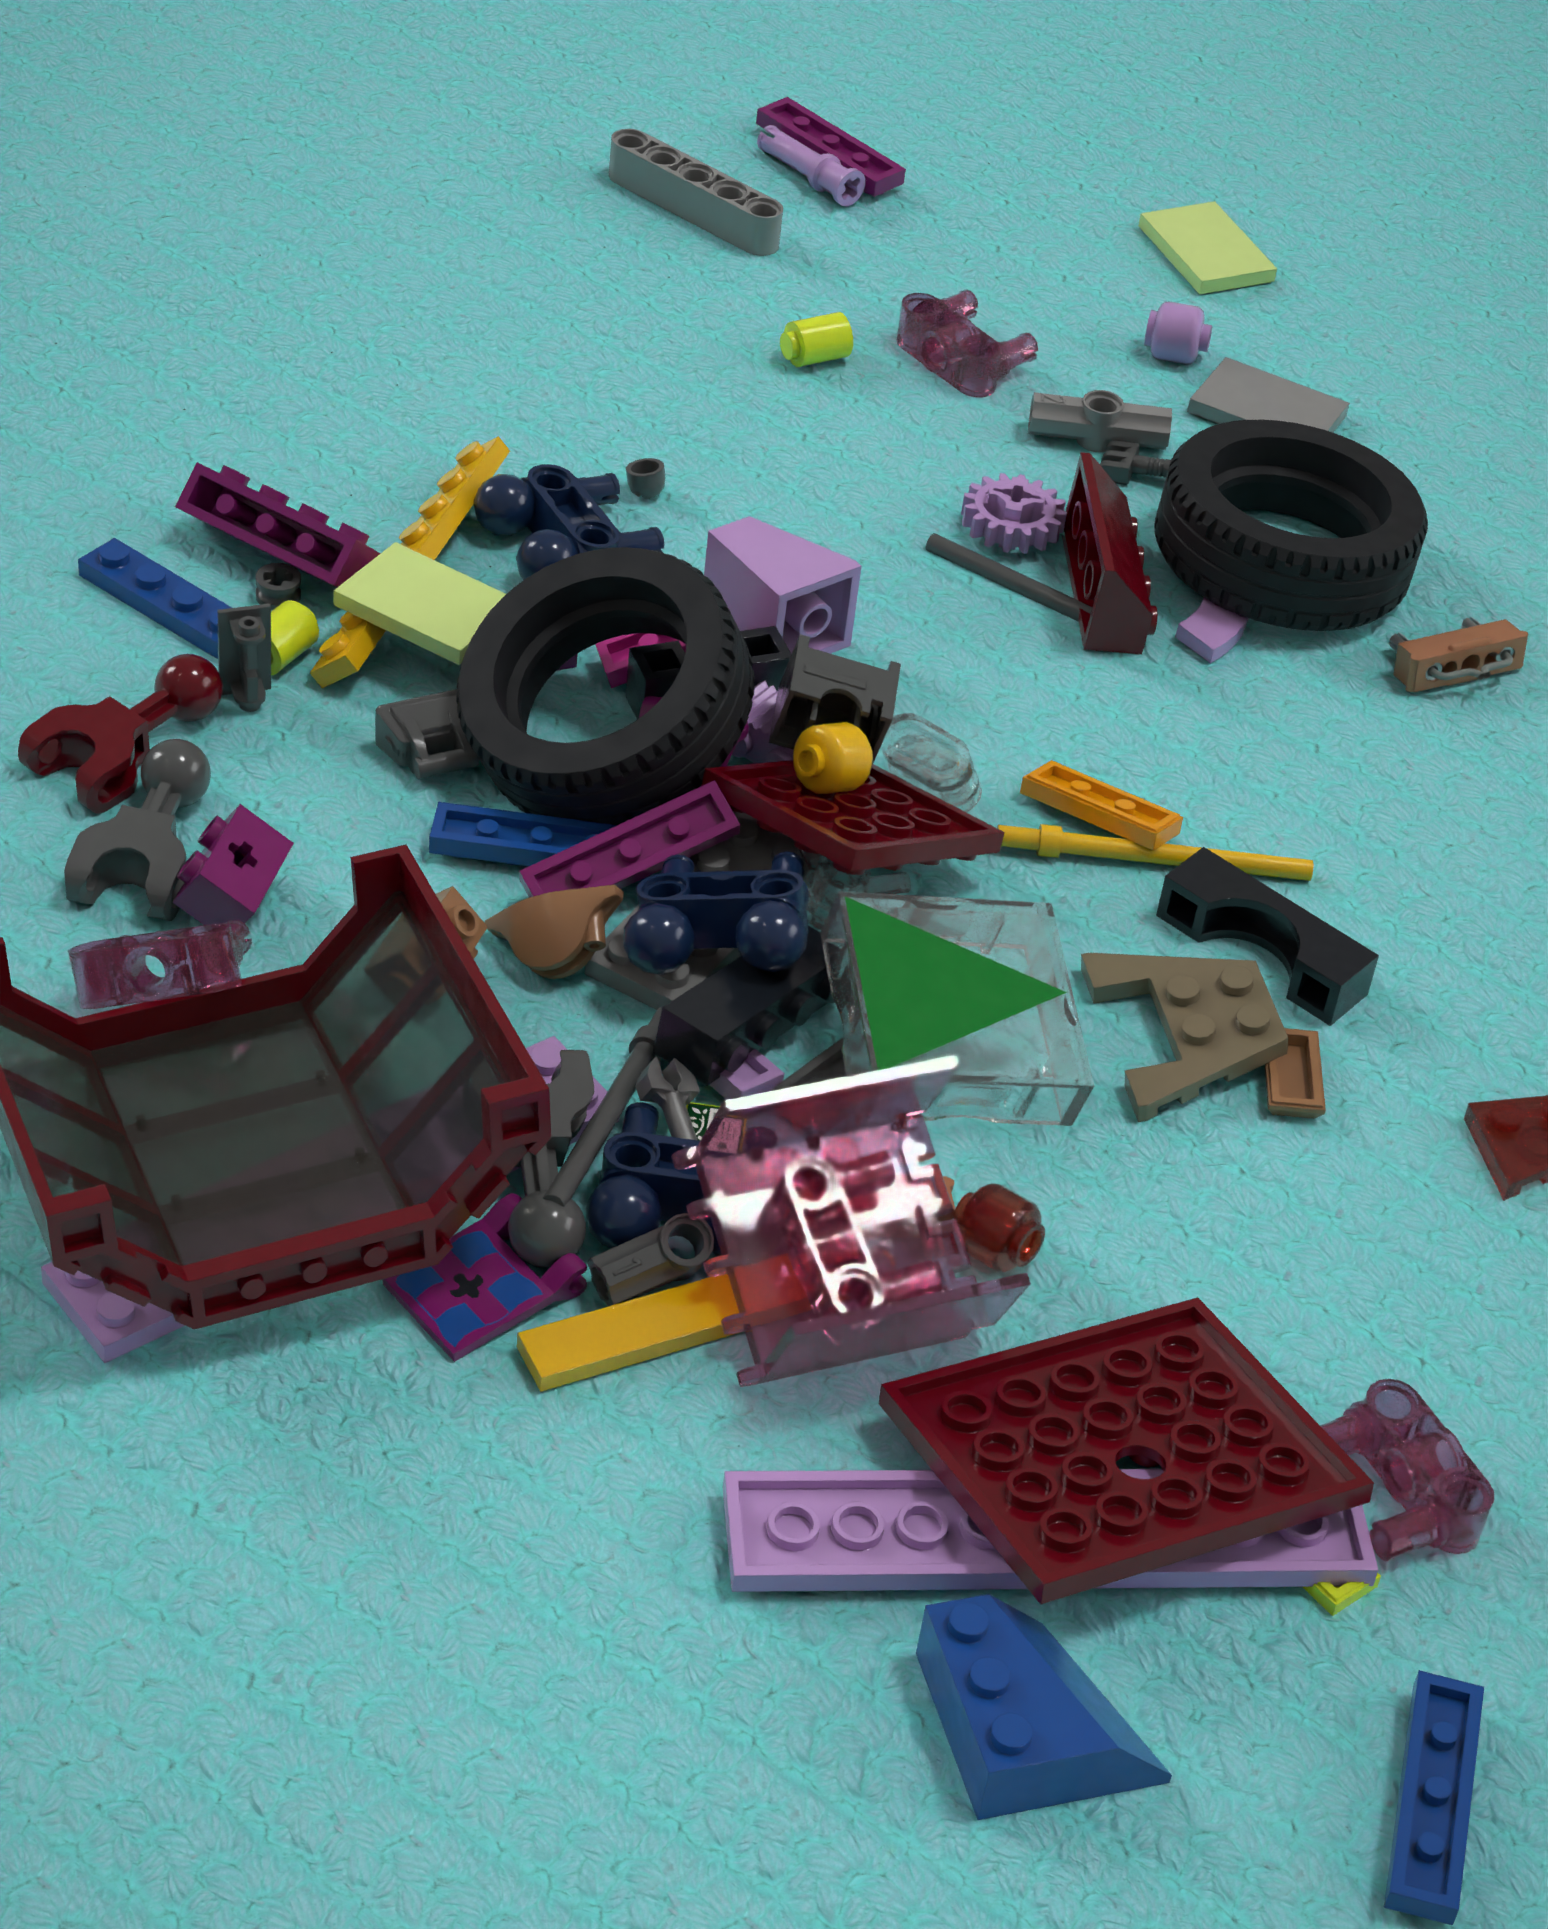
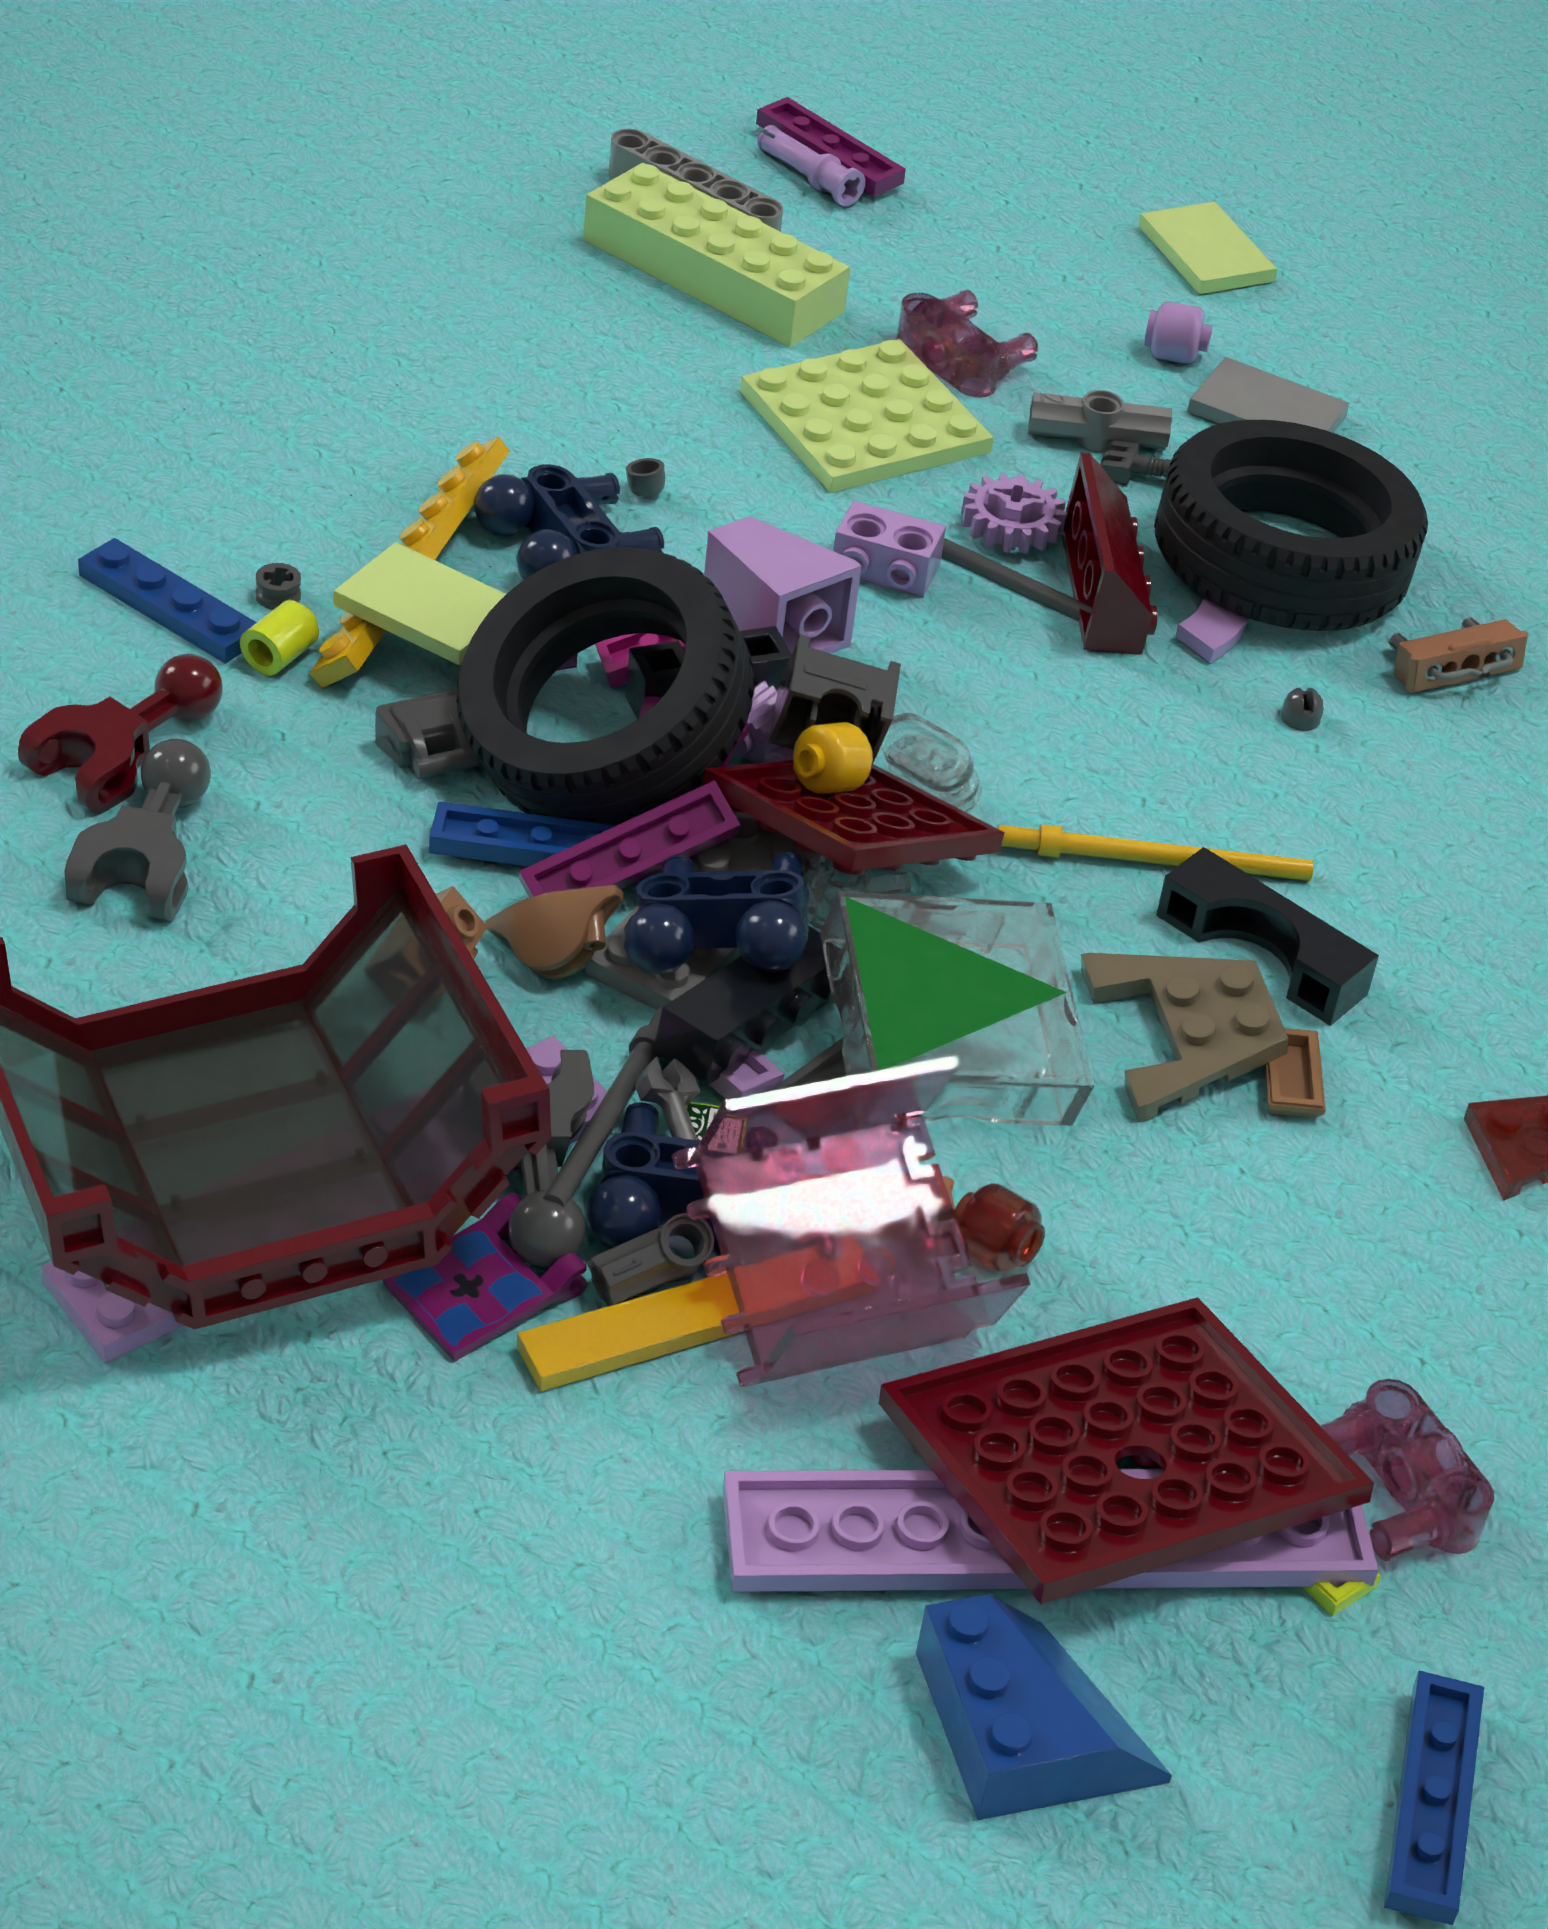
clear pink piece [68,920,252,1009] -> none
magenta brick [173,804,294,941] -> none
magenta brick [175,462,381,588] -> none
dark grey hinge [217,604,271,712] -> none
clear pink piece [771,1151,942,1341] -> none
neon yellow brick [780,312,853,367] -> none
light orange tile [1020,760,1183,850] -> none
none -> yellowish green brick [583,162,850,347]
none -> yellowish green plate [740,339,994,493]
none -> lavender brick [833,501,946,597]
none -> dark grey hinge [1281,687,1324,731]

